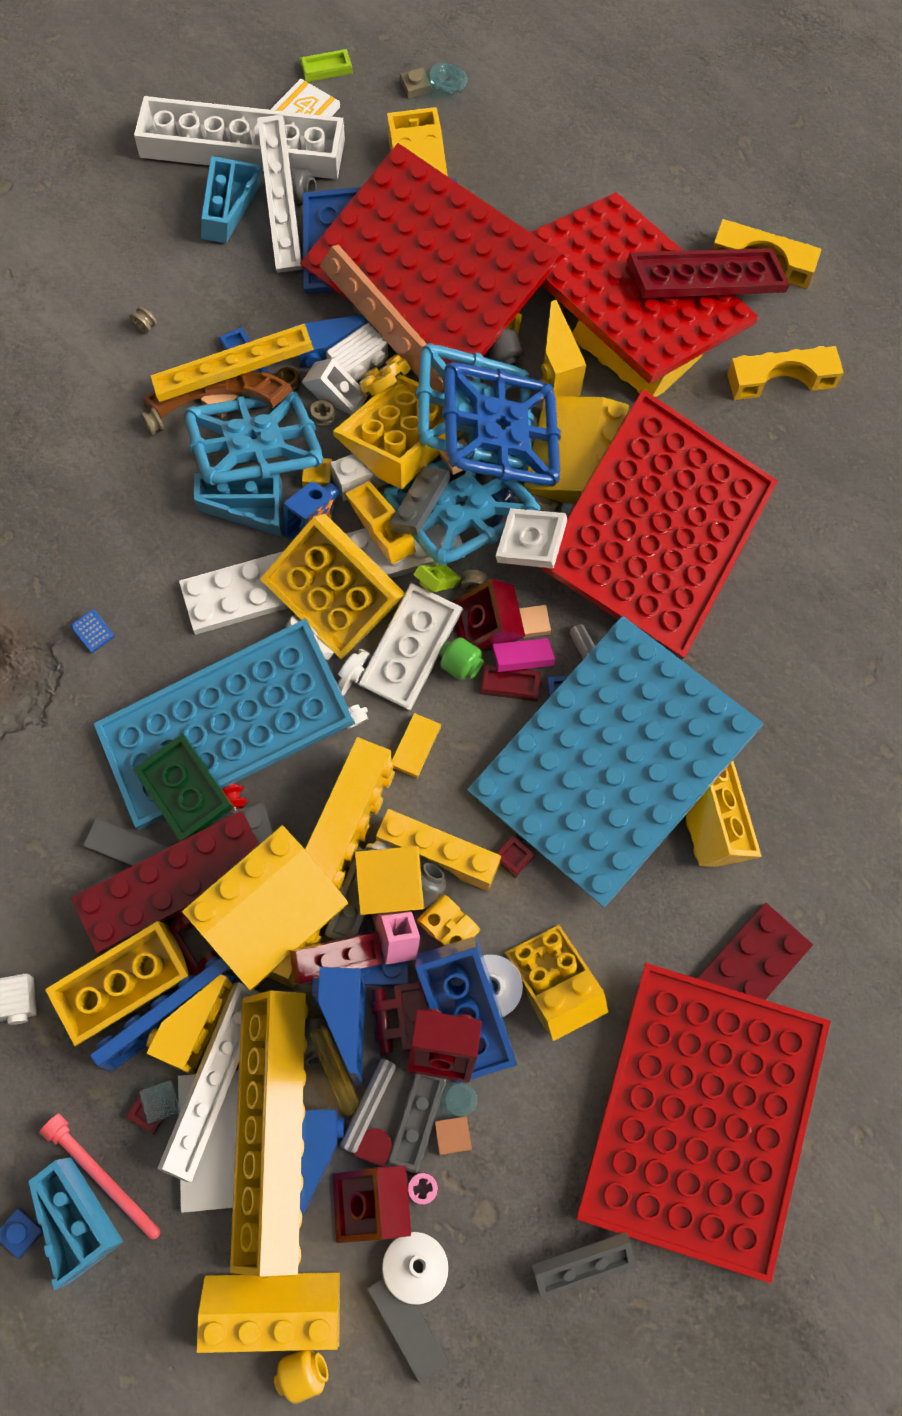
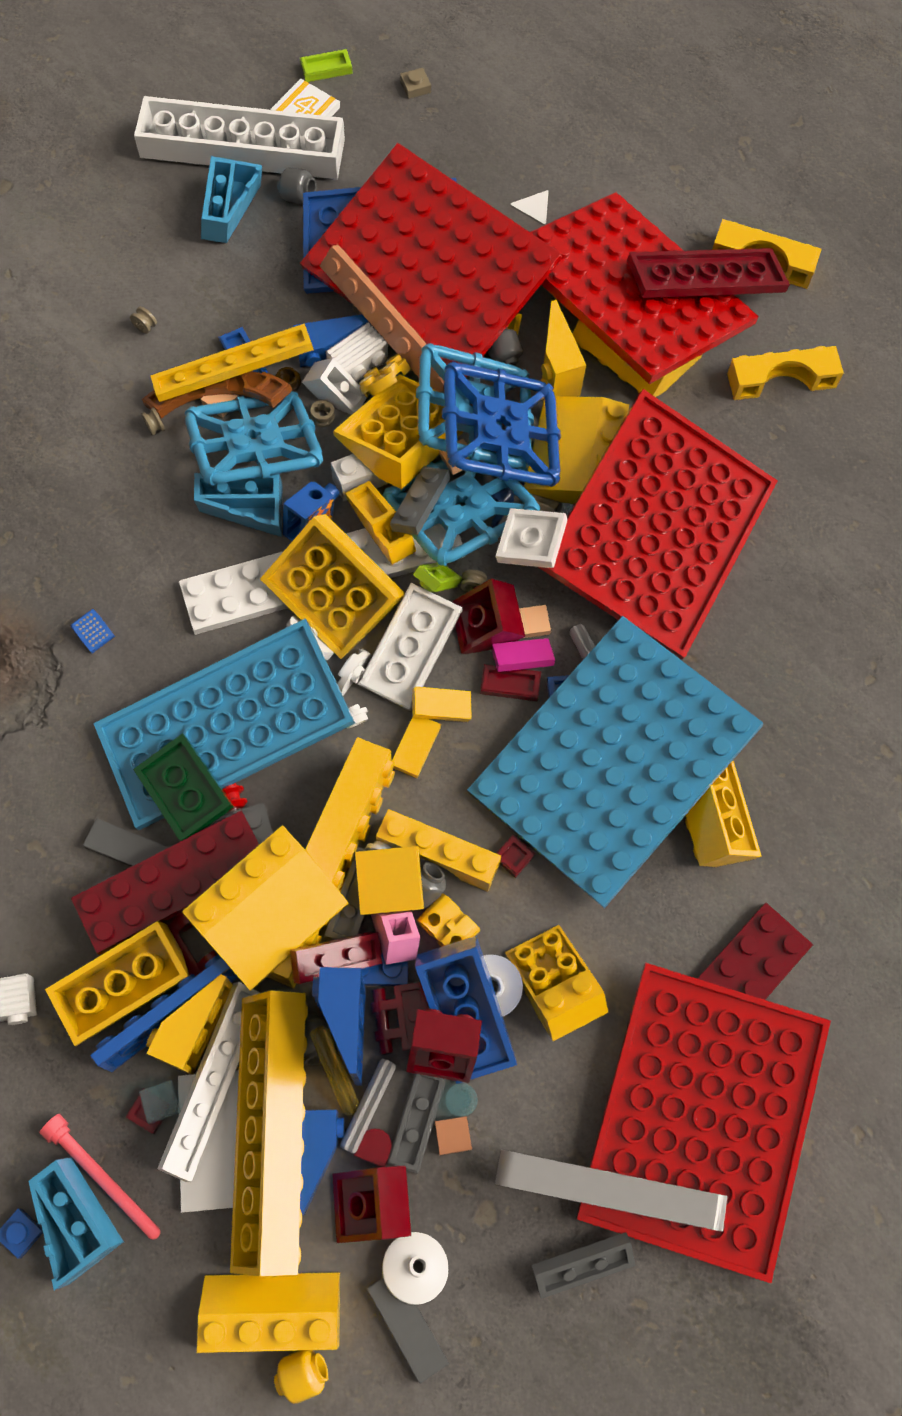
white plate [257,114,303,273] -> none
yellow plate [302,458,332,487] -> none
yellow slope [387,107,447,176] -> none
bright pink bush [408,1173,438,1205] -> none
clear light blue gear [429,62,468,95] -> none
bright green head [439,637,484,681] -> none
none -> yellow tile [412,686,471,722]
none -> light grey beam [495,1150,728,1231]
none -> white sticker [511,190,549,224]

